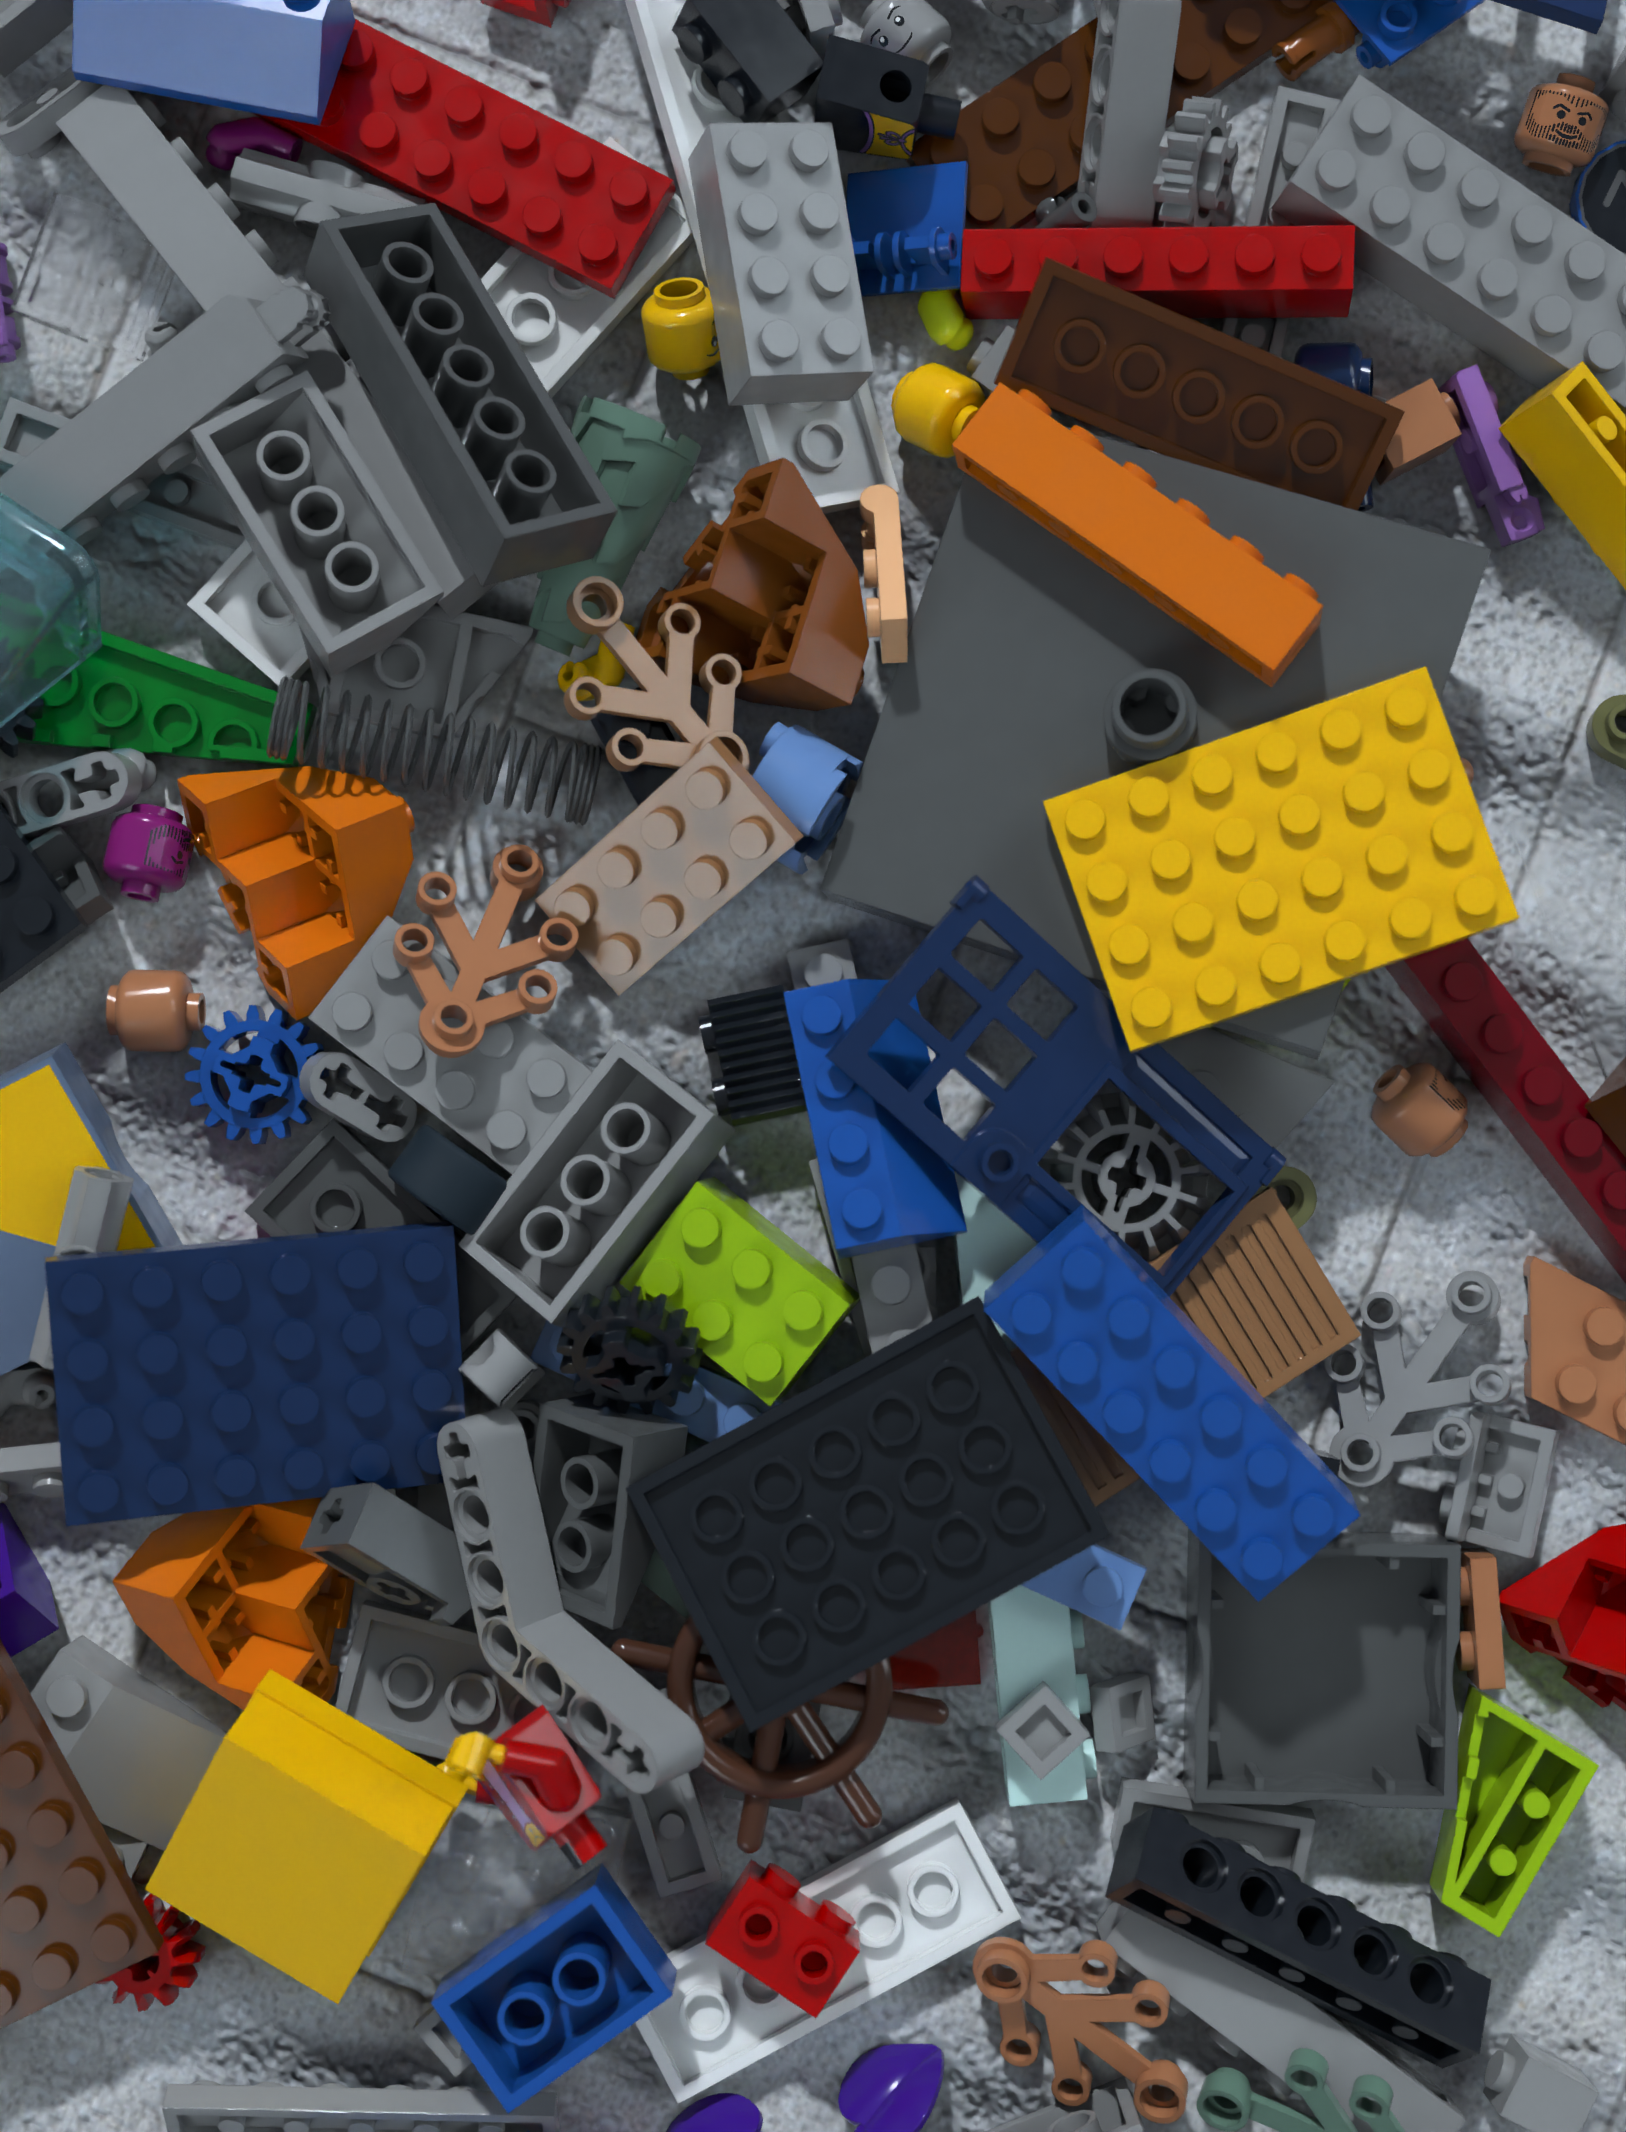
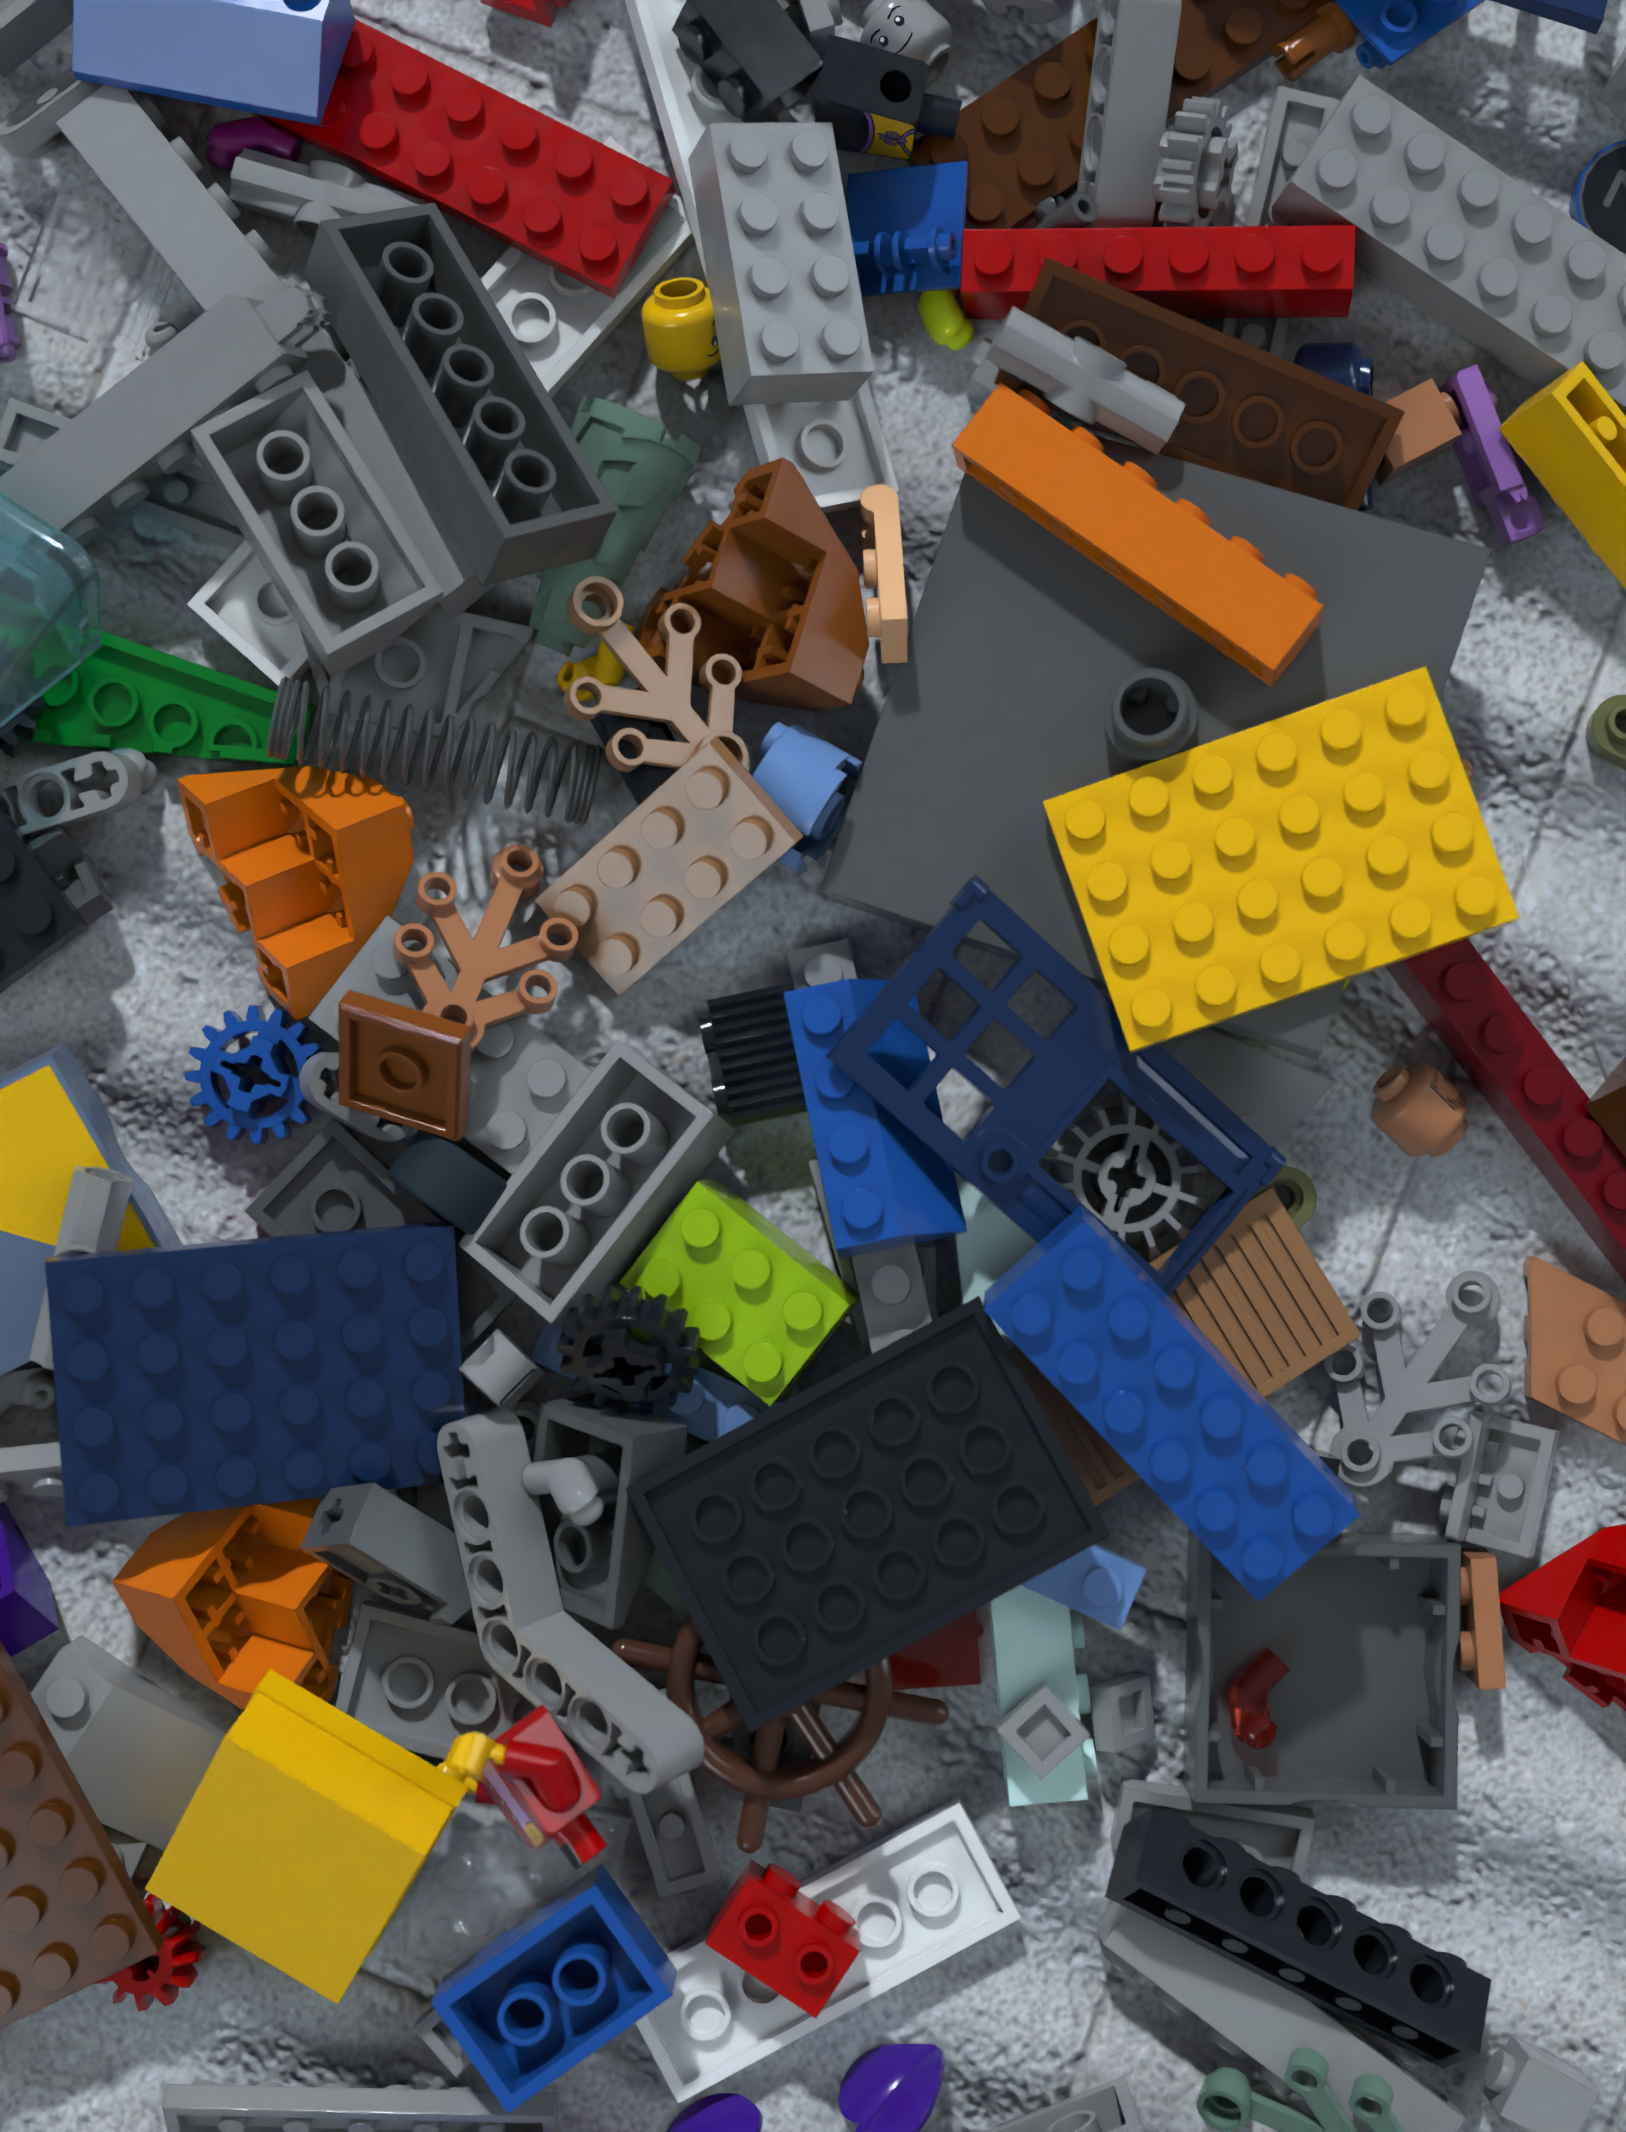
magenta head [103,804,195,903] -> none
nougat head [106,969,206,1052] -> none
yellow head [891,362,985,458] -> none
nougat plant [972,1937,1189,2124] -> none
lime wedge [1429,1683,1599,1938] -> none
nougat head [1514,73,1609,177] -> none
none -> dark orange tile [338,990,472,1142]
none -> light grey arm [522,1457,603,1526]
none -> light grey piece [985,306,1186,455]
none -> clear red arm [1228,1647,1290,1749]

